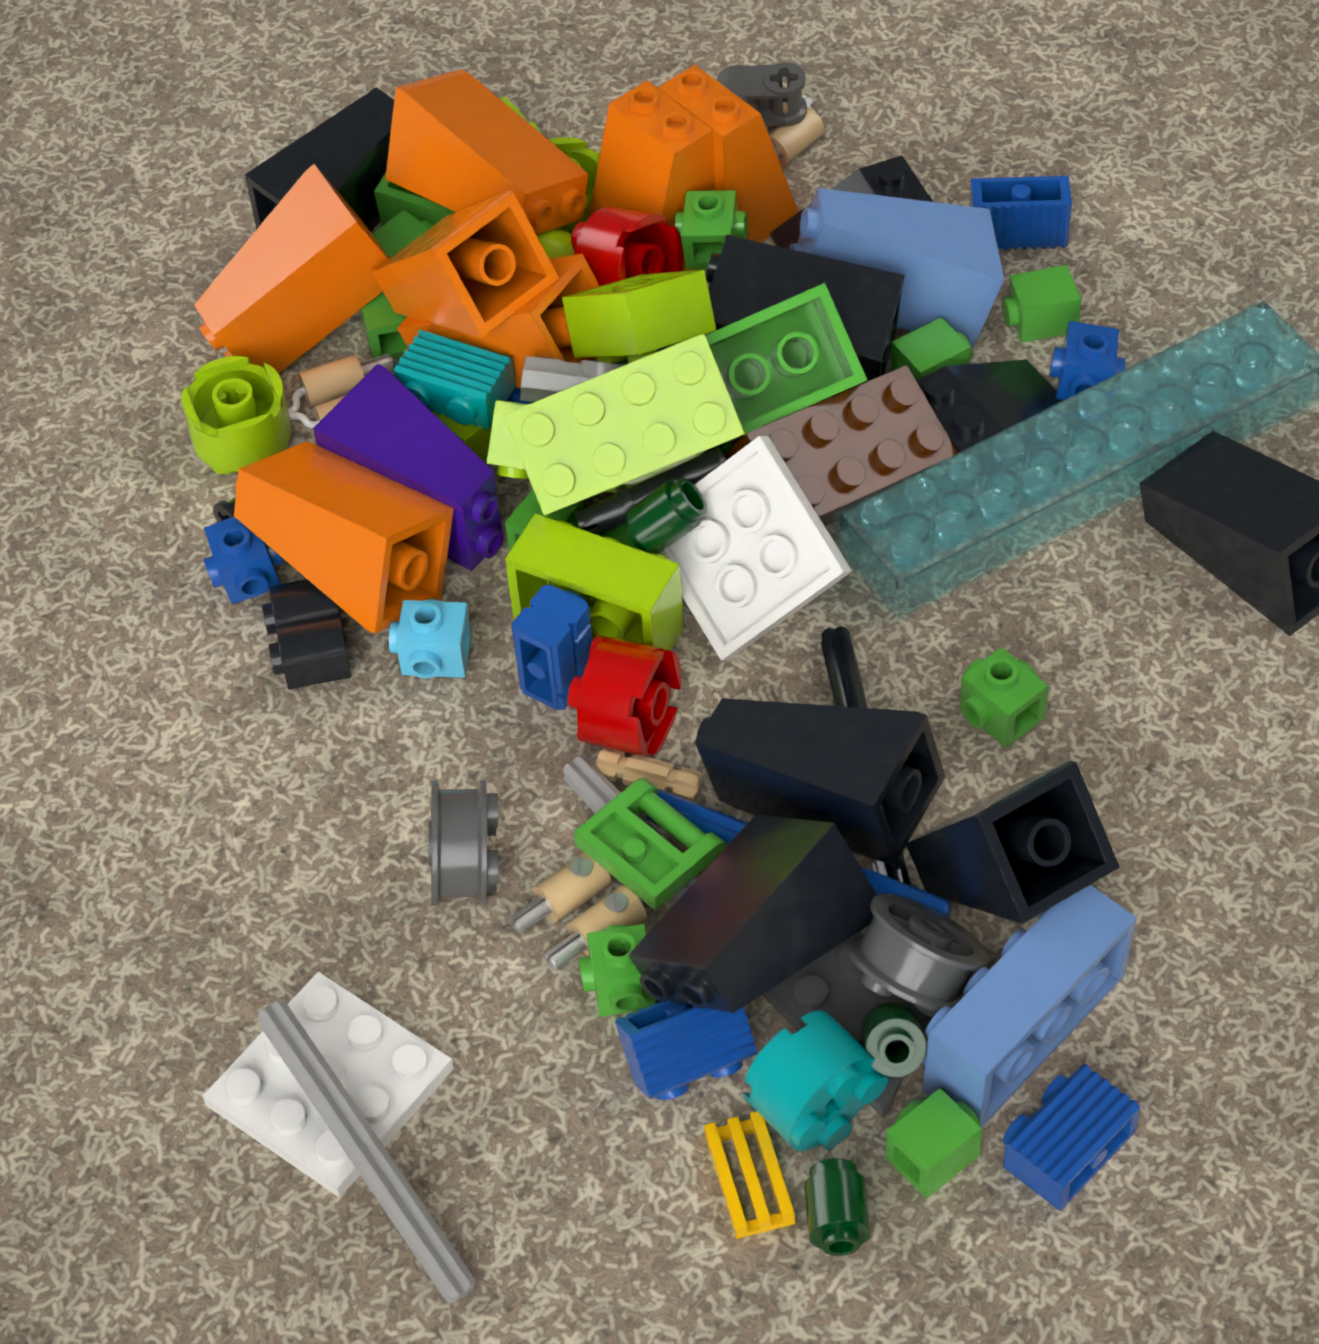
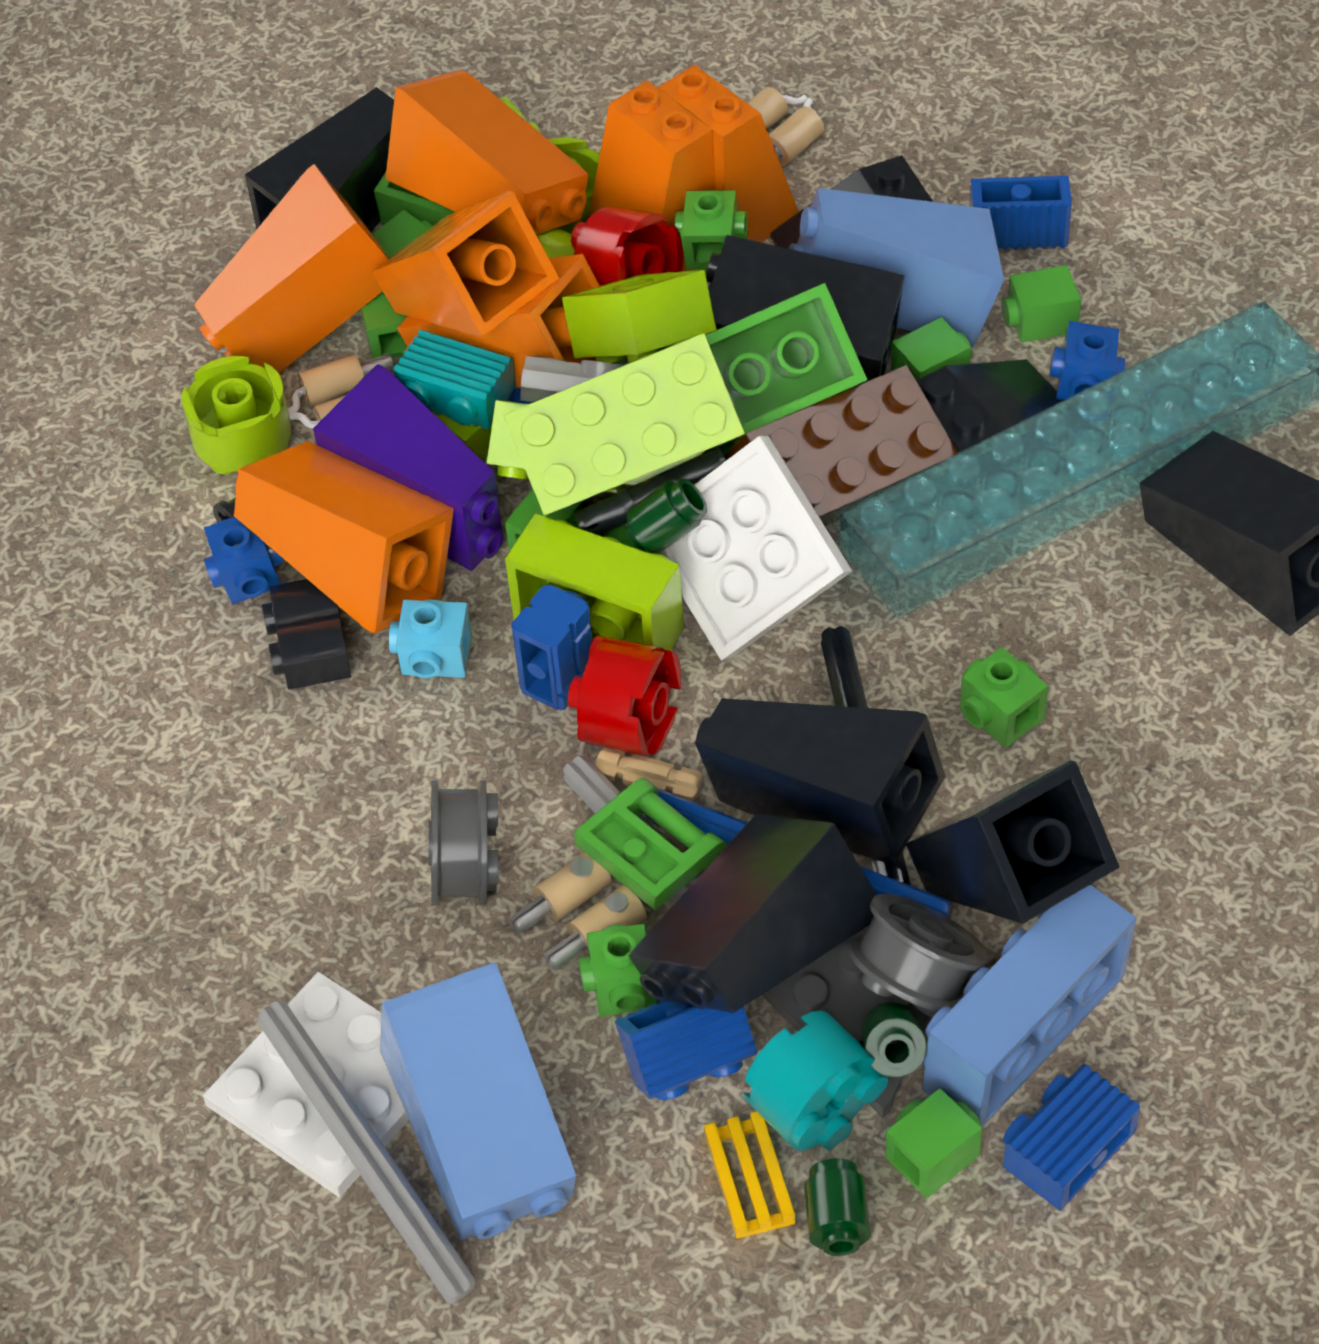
dark grey piece [717,62,807,127] -> none
none -> medium blue slope [380,962,577,1241]

